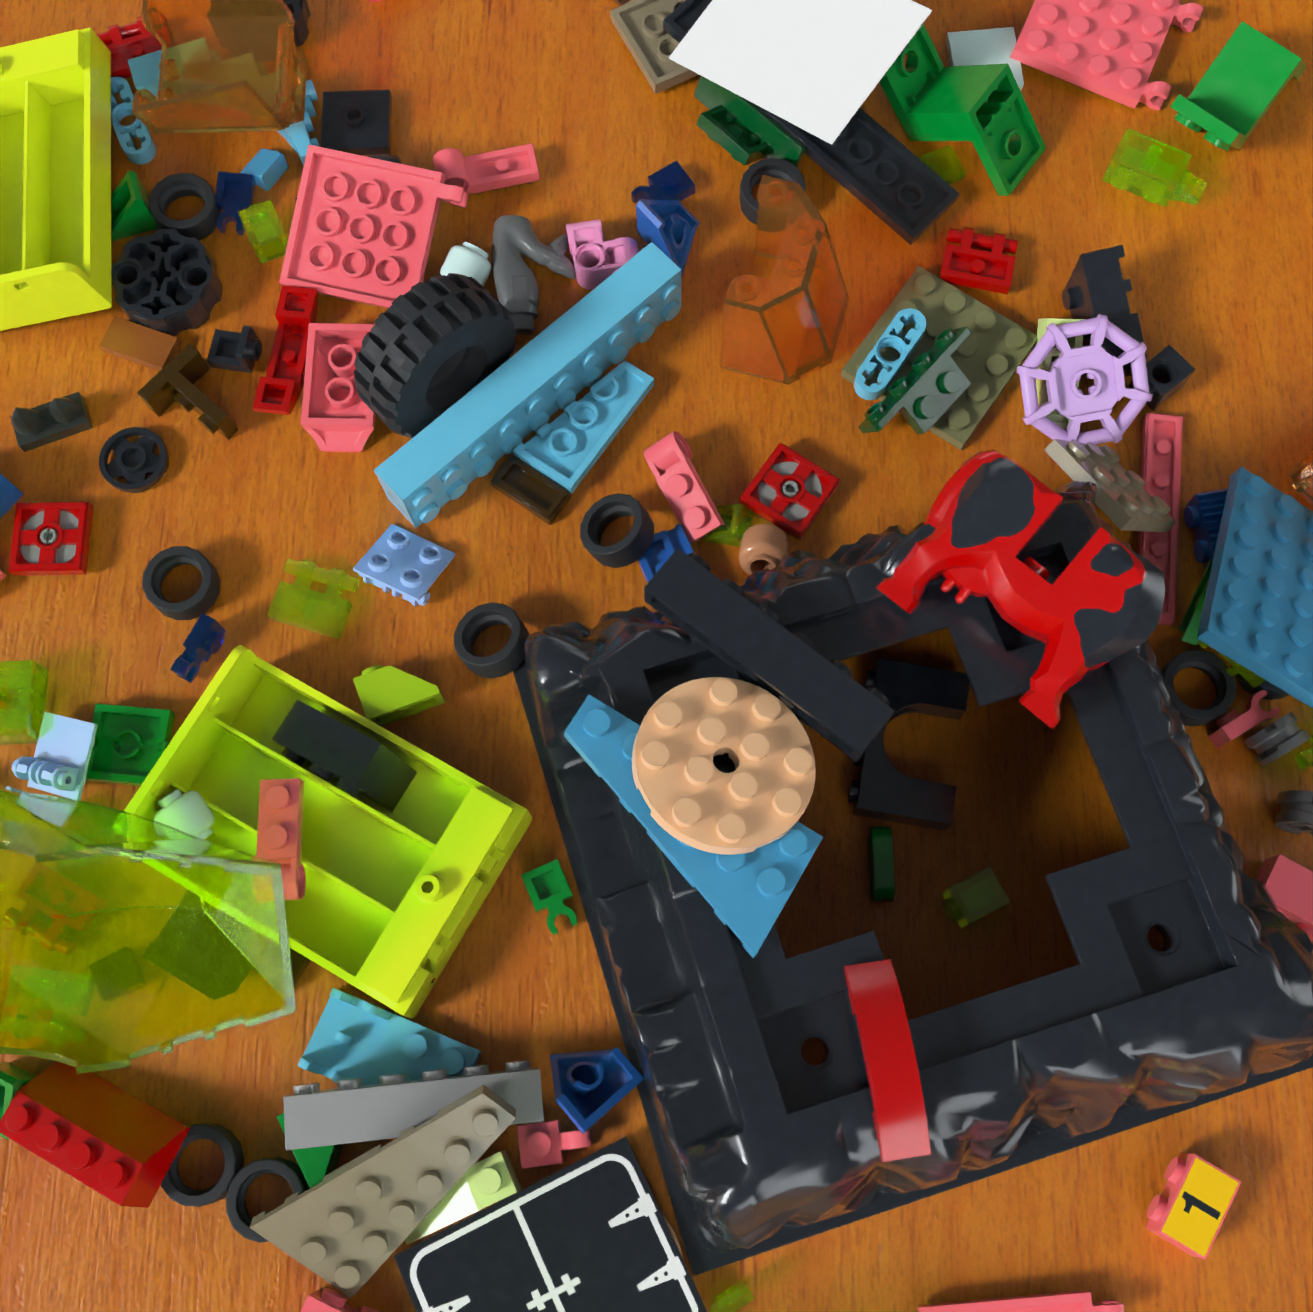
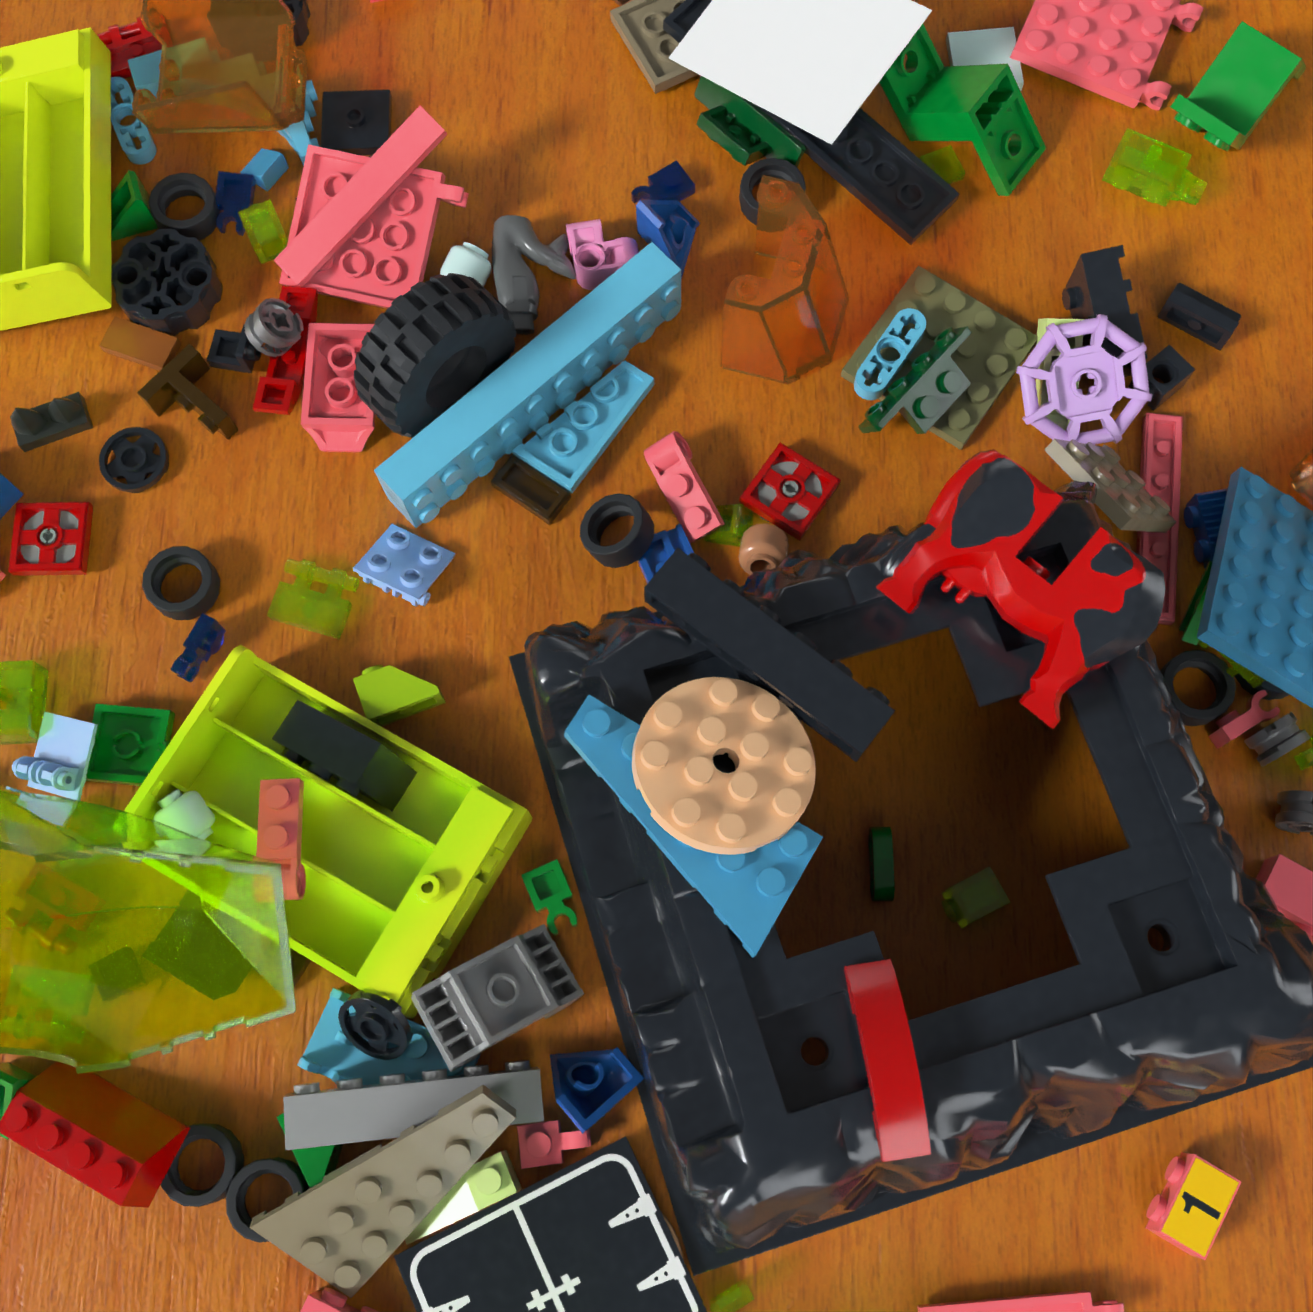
coral plate [433,143,540,194] -> none
black tyre [454,602,529,679] -> none
black arch [848,658,970,831] -> none
red plate [939,227,1018,294] -> none
none -> flat silver wheel [244,298,304,357]
none -> coral tile [274,105,447,287]
none -> black wheel [338,990,413,1060]
none -> light grey plate [411,924,584,1072]
none -> black panel [1157,283,1241,351]

